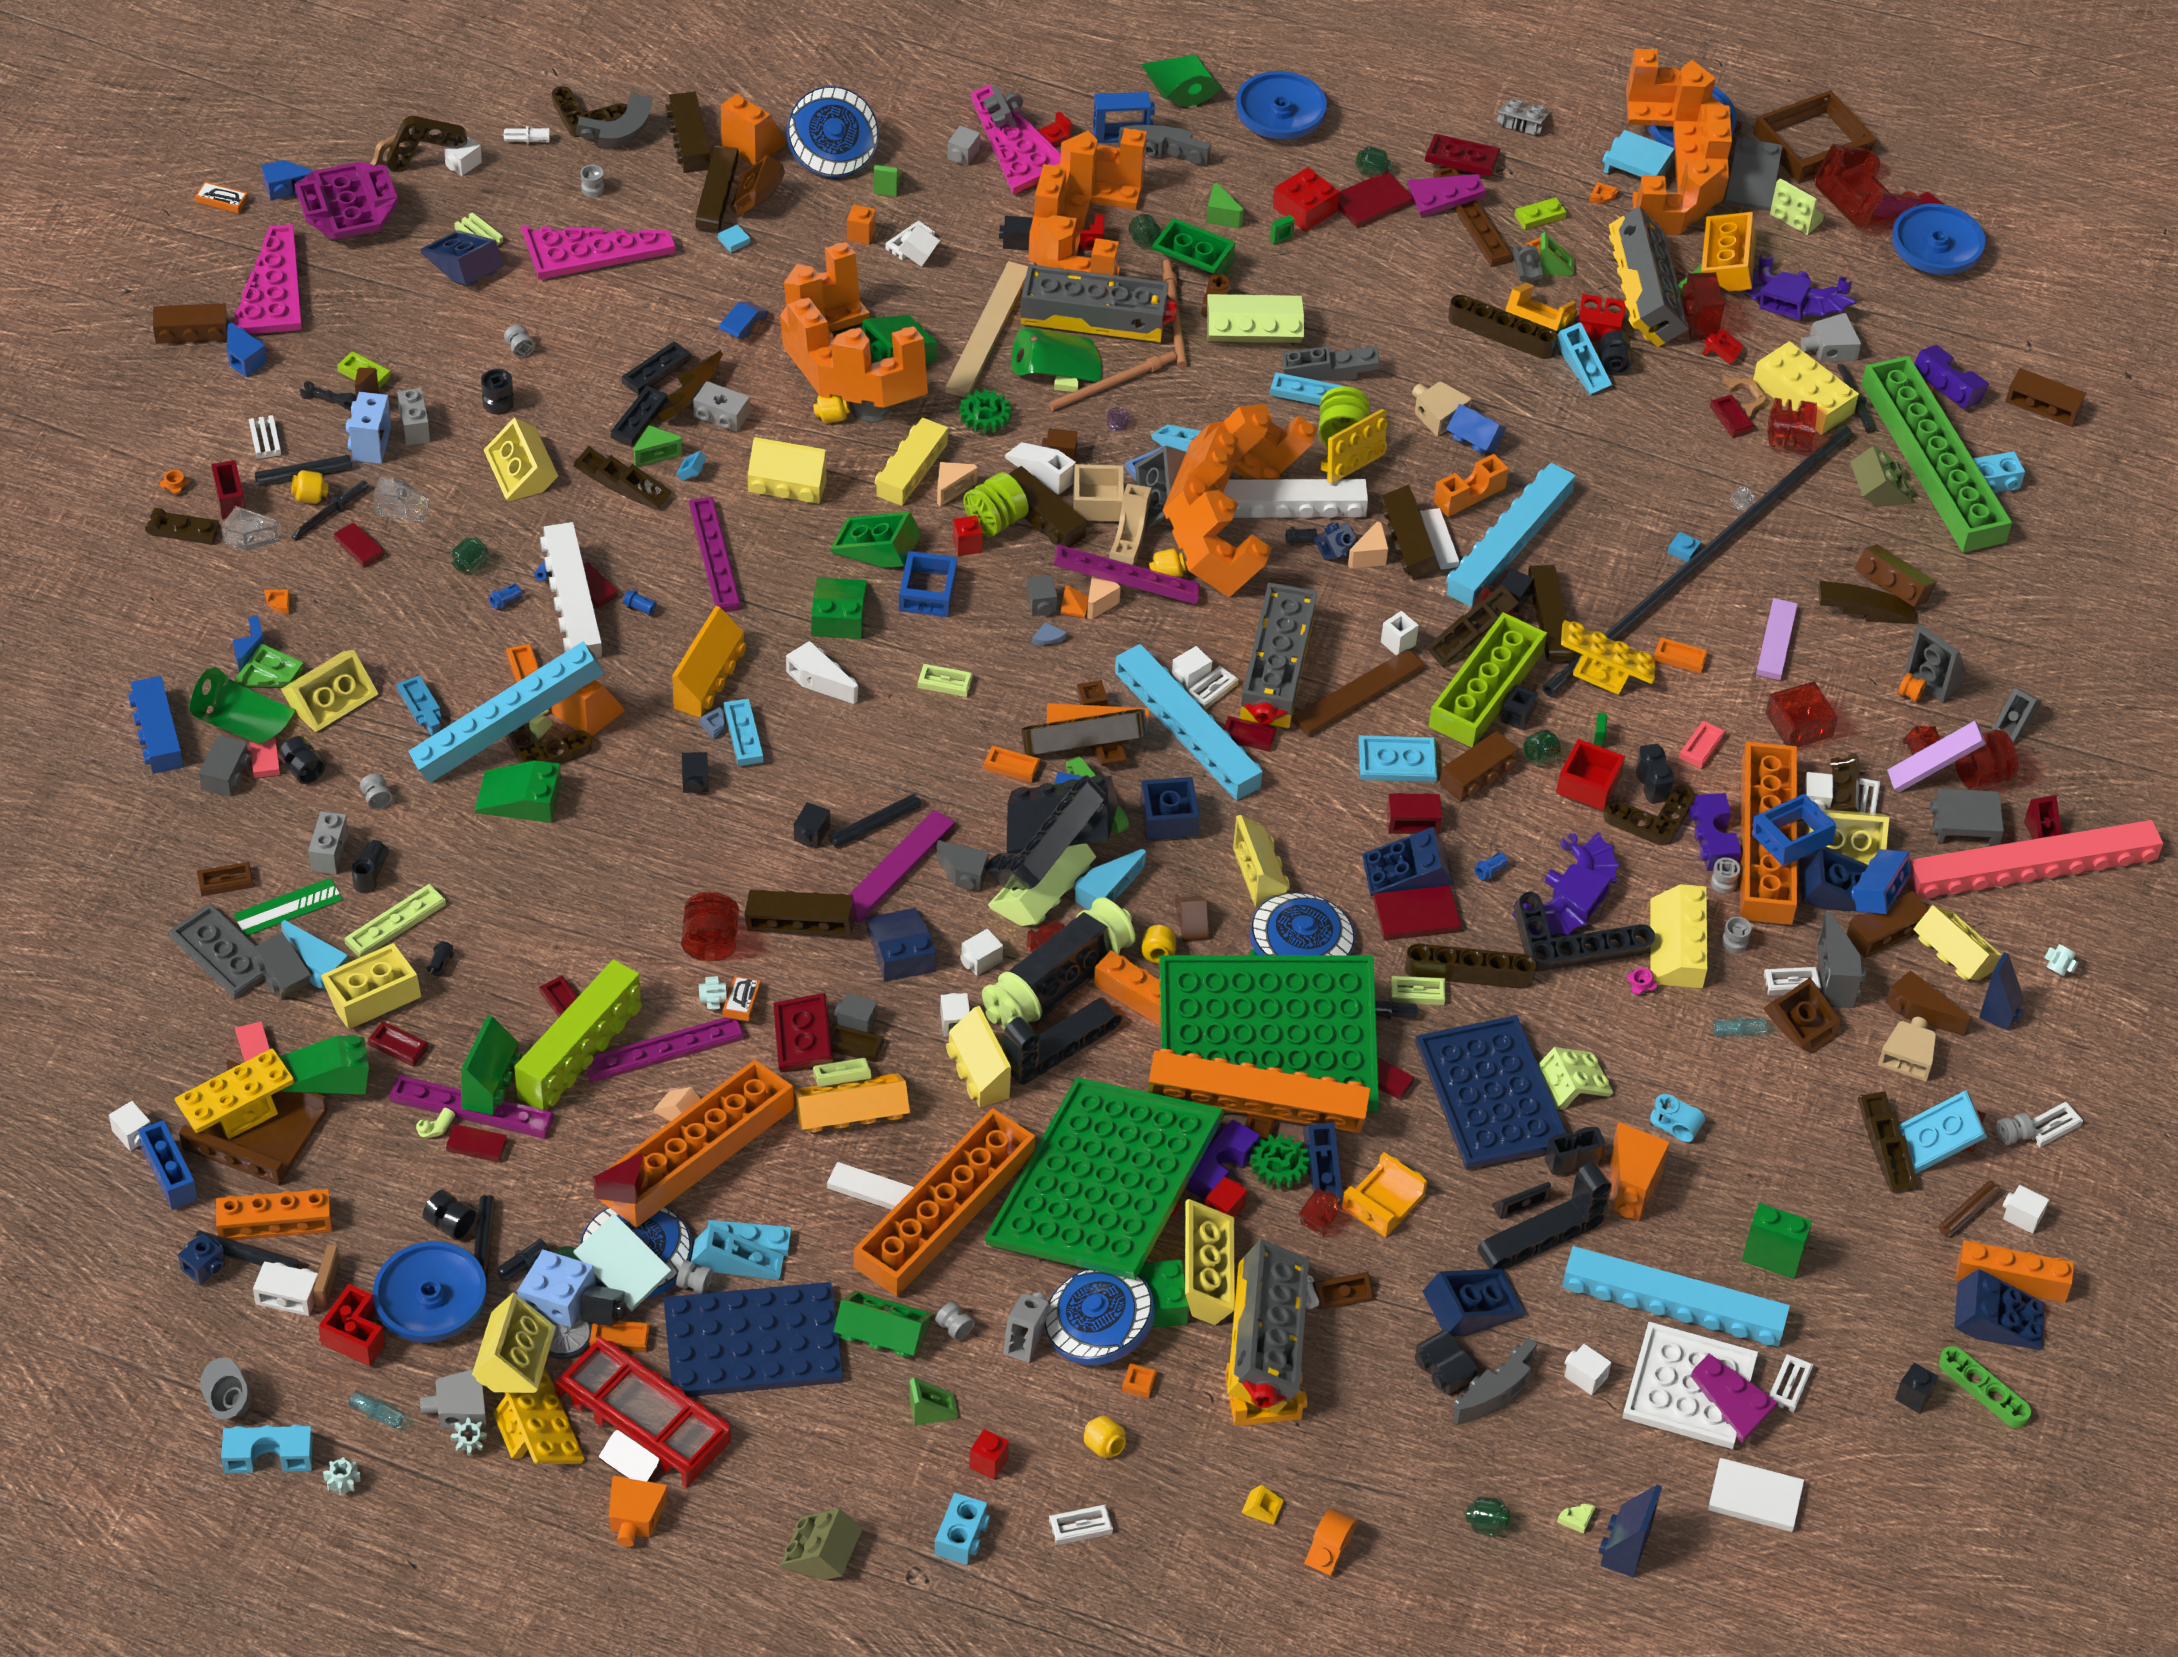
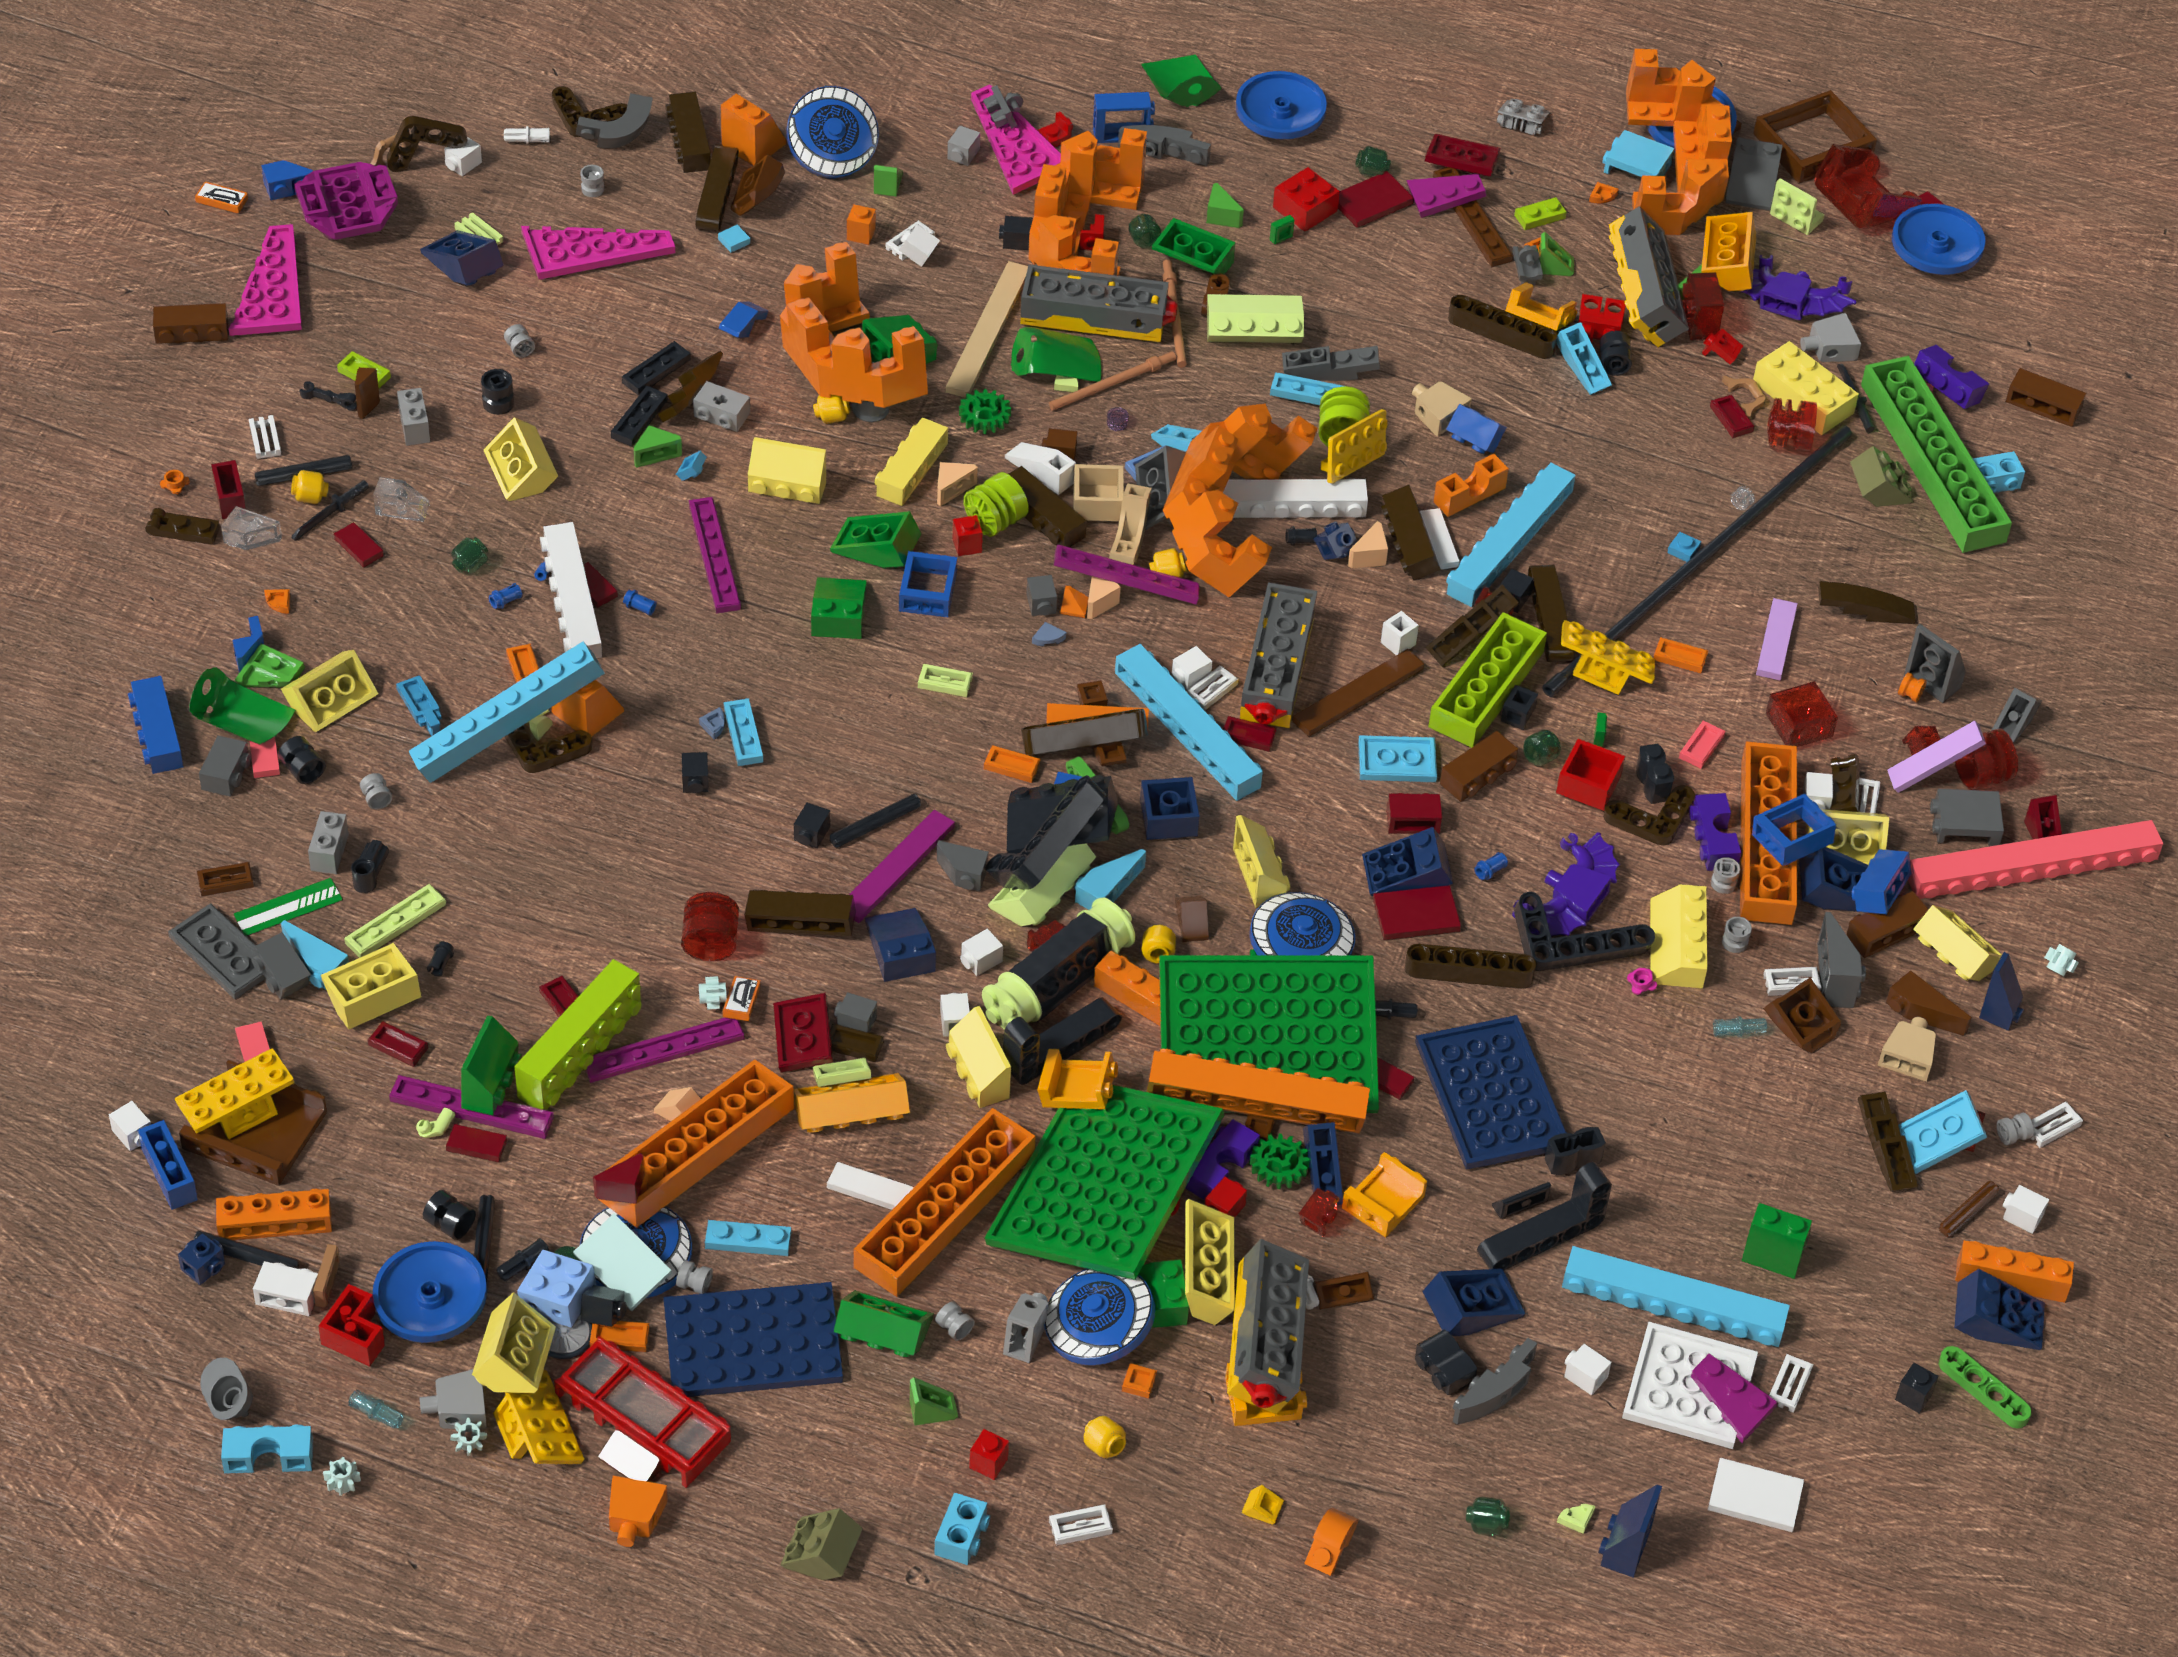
blue slope [227,323,267,377] -> none
green slope [280,1035,369,1094] -> none
light blue piece [346,392,392,464] -> none
green slope [475,761,562,823] -> none
dark brown slope [573,446,672,510] -> none
light orange slope [672,606,746,718] -> none
medium azure slope [691,1225,784,1280] -> none
white slope [786,641,859,704] -> none
yellowish green tile [1391,976,1445,1005] -> none
yellowish green bracket [1538,1047,1613,1110] -> none
orange slope [1610,1122,1670,1221] -> none
medium azure piece [1650,1094,1705,1142] -> none
reddish brown brick [1854,544,1937,607] -> none
none -> light orange panel [1037,1049,1118,1109]

